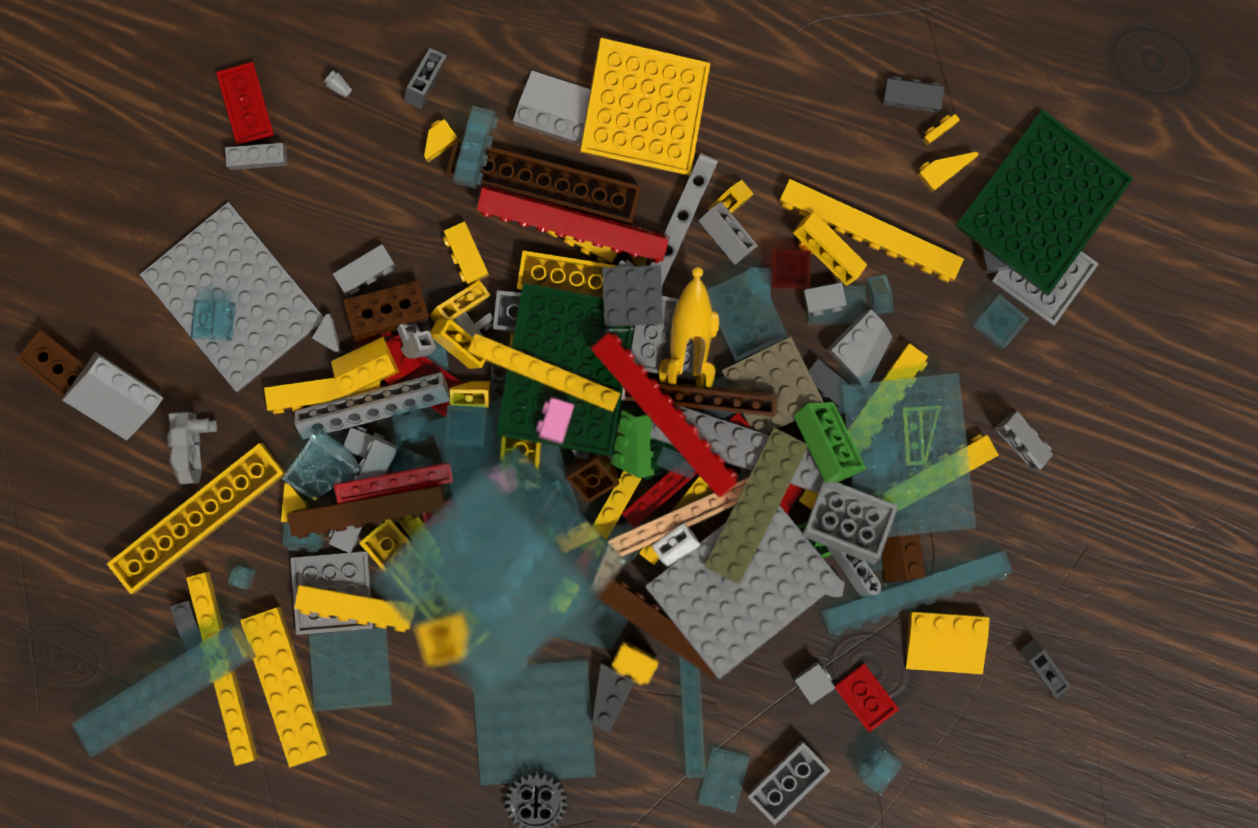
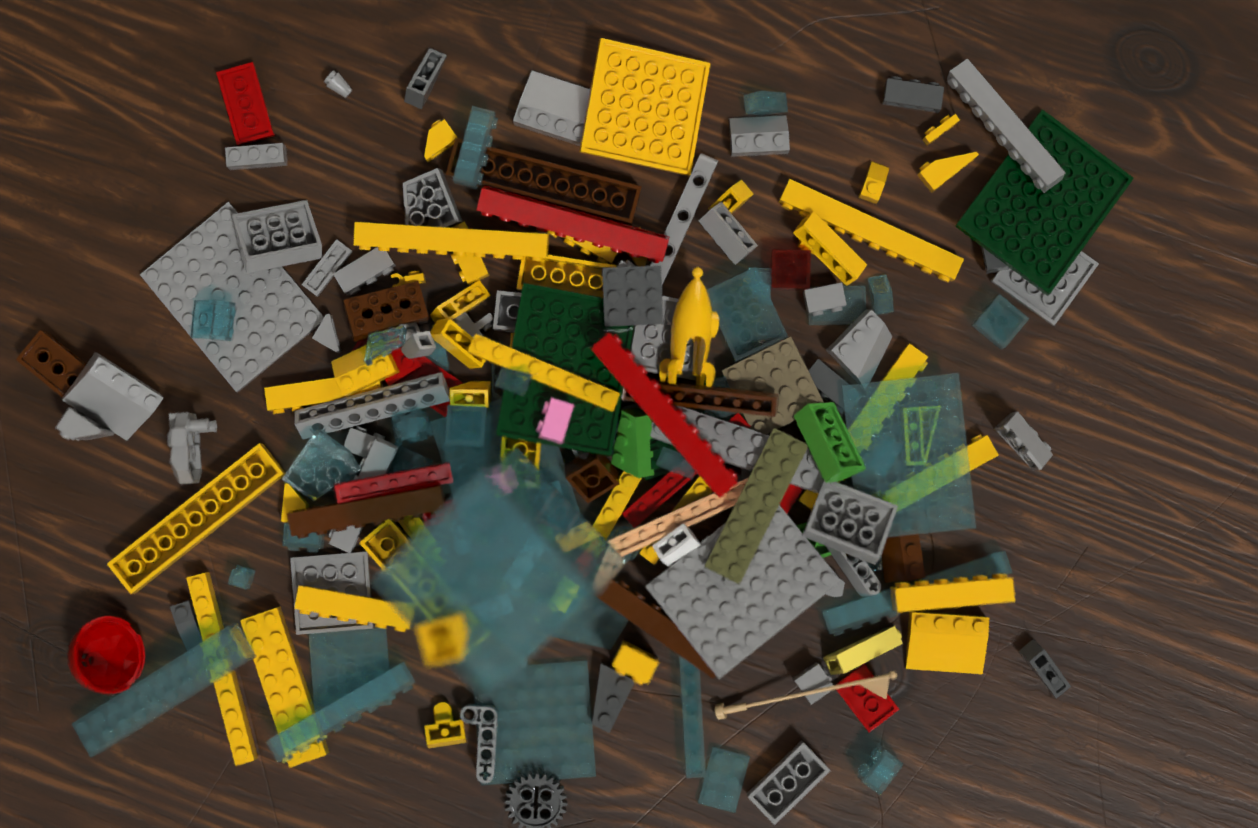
none -> light grey slope [56,408,115,441]
none -> red piece [67,616,146,694]
none -> light grey slope [232,200,322,274]
none -> clear light blue brick [266,662,415,763]
none -> light grey plate [302,239,353,297]
none -> yellow brick [354,222,549,261]
none -> clear light blue wing [364,325,407,366]
none -> yellow plate [391,271,426,287]
none -> light grey wedge [403,168,463,228]
none -> yellow brick [424,702,467,749]
none -> light grey beam [460,704,498,783]
none -> clear light blue slope [495,368,532,396]
none -> tan piece [715,671,897,720]
none -> light grey slope [729,115,790,157]
none -> clear light blue slope [744,91,788,115]
none -> light yellow slope [823,626,903,675]
none -> yellow slope [858,162,889,204]
none -> yellow brick [890,573,1015,612]
none -> light grey brick [947,58,1065,193]

